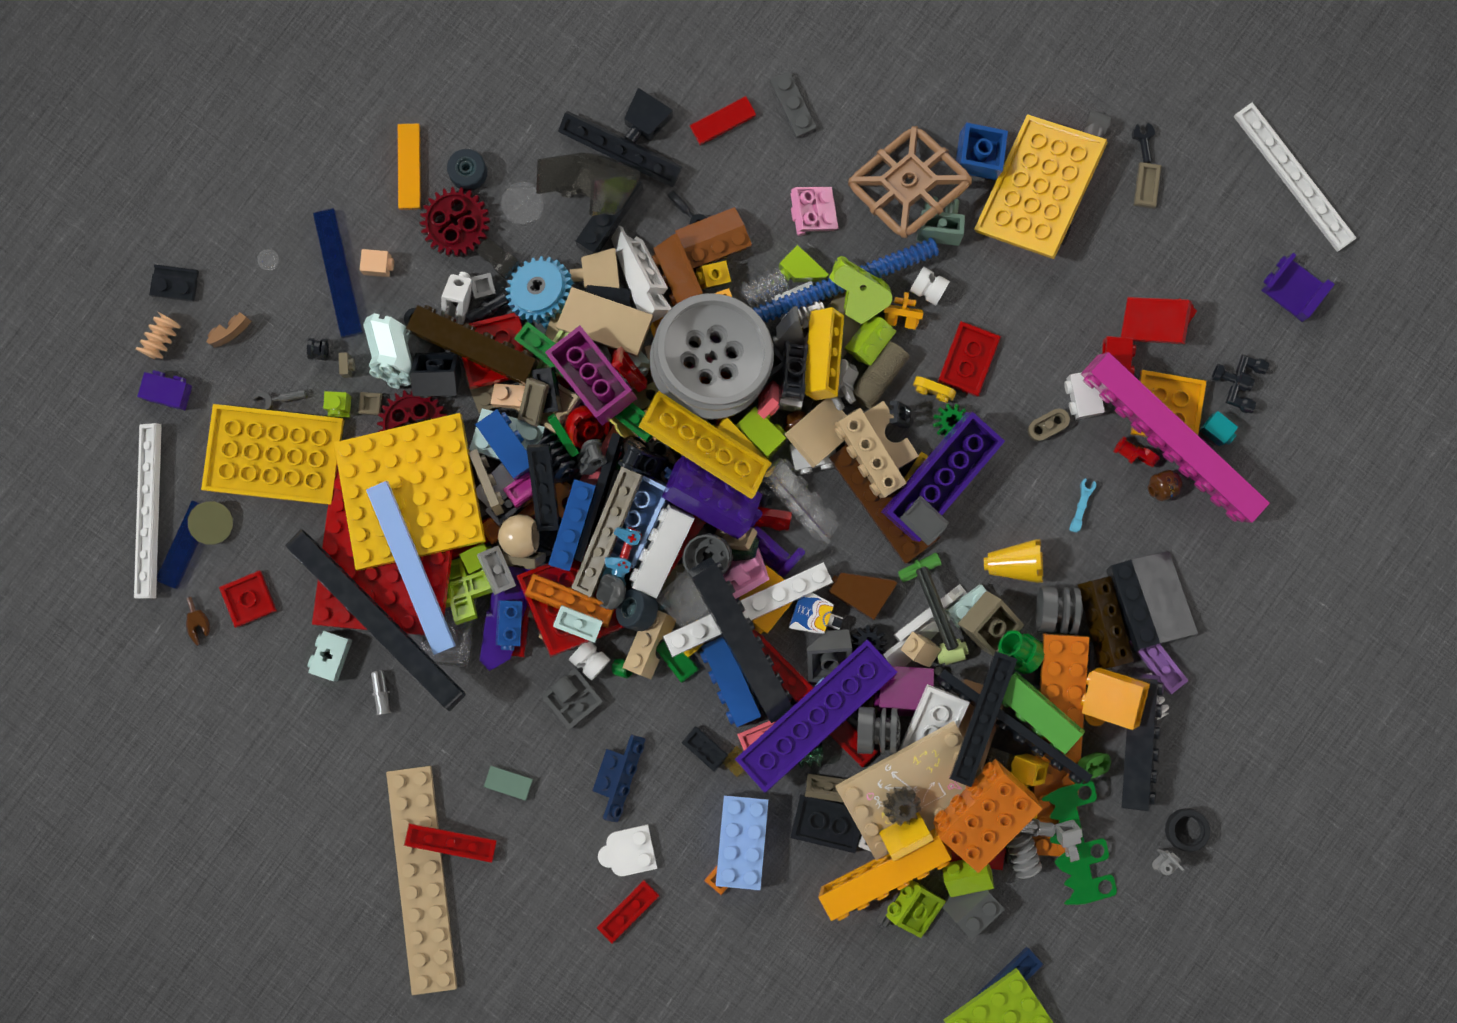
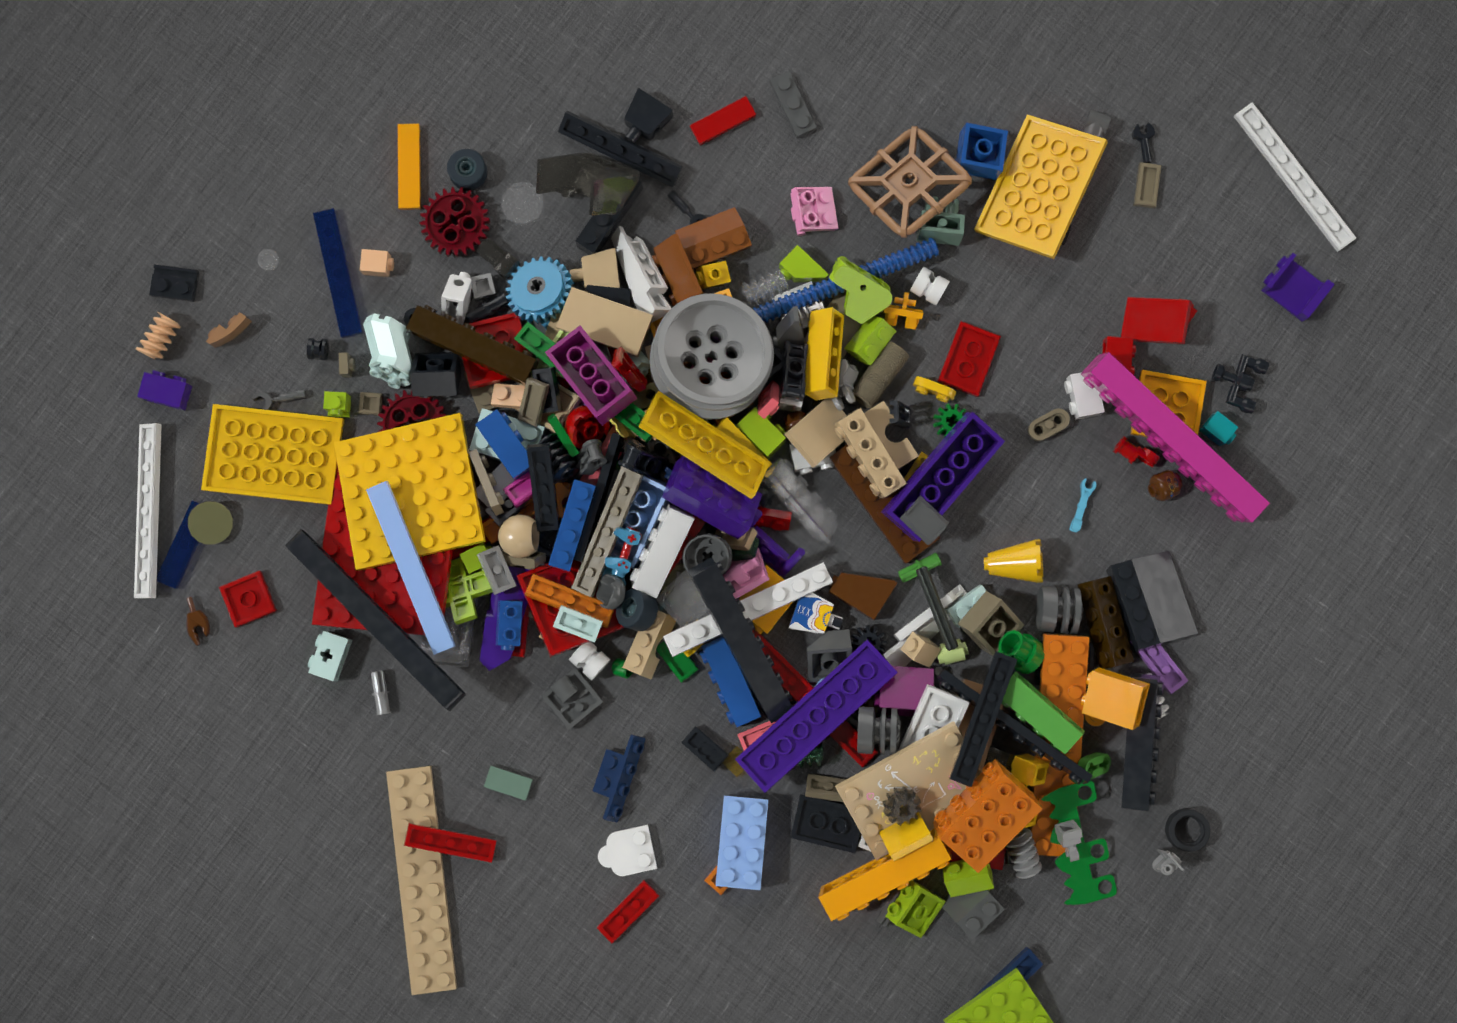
light grey axle [1020,819,1056,837] -> none

